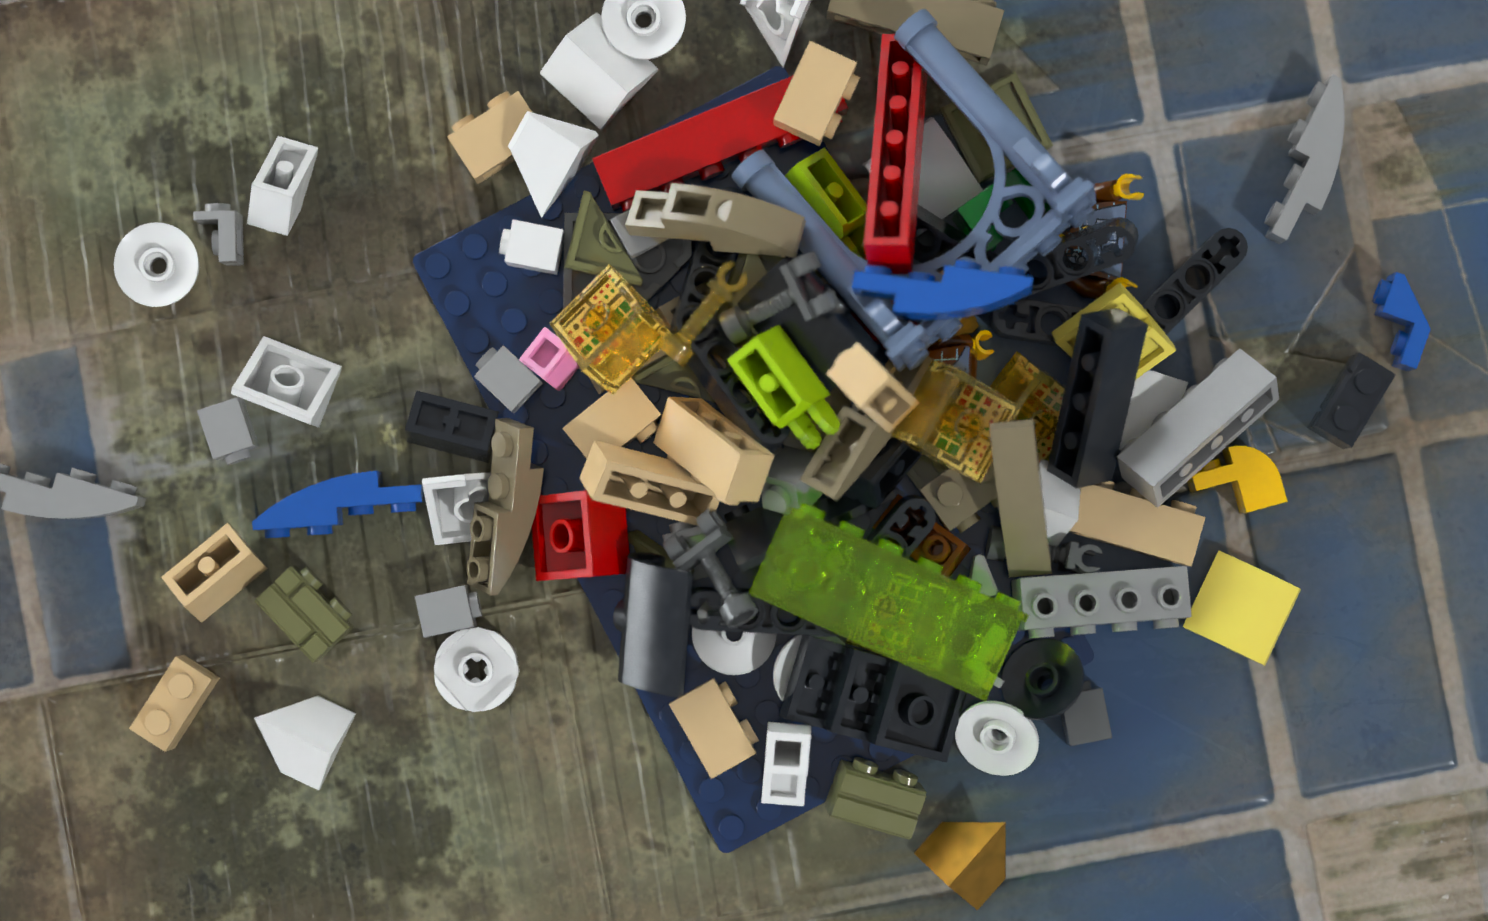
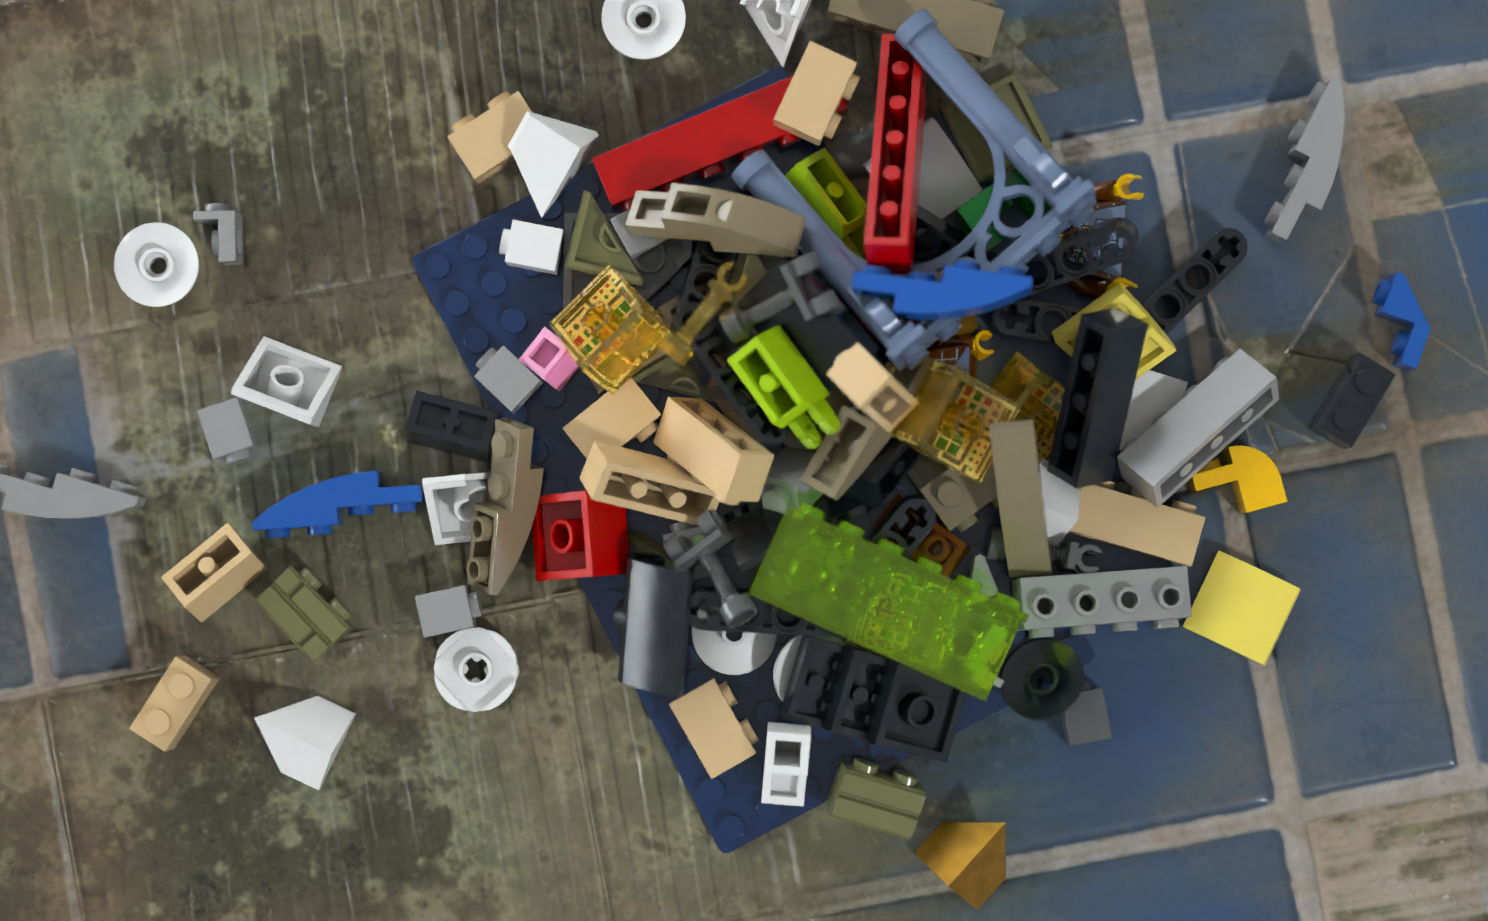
white slope [247,136,318,236] -> none
white slope [540,12,658,131] -> none
white dish [955,701,1039,776] -> none

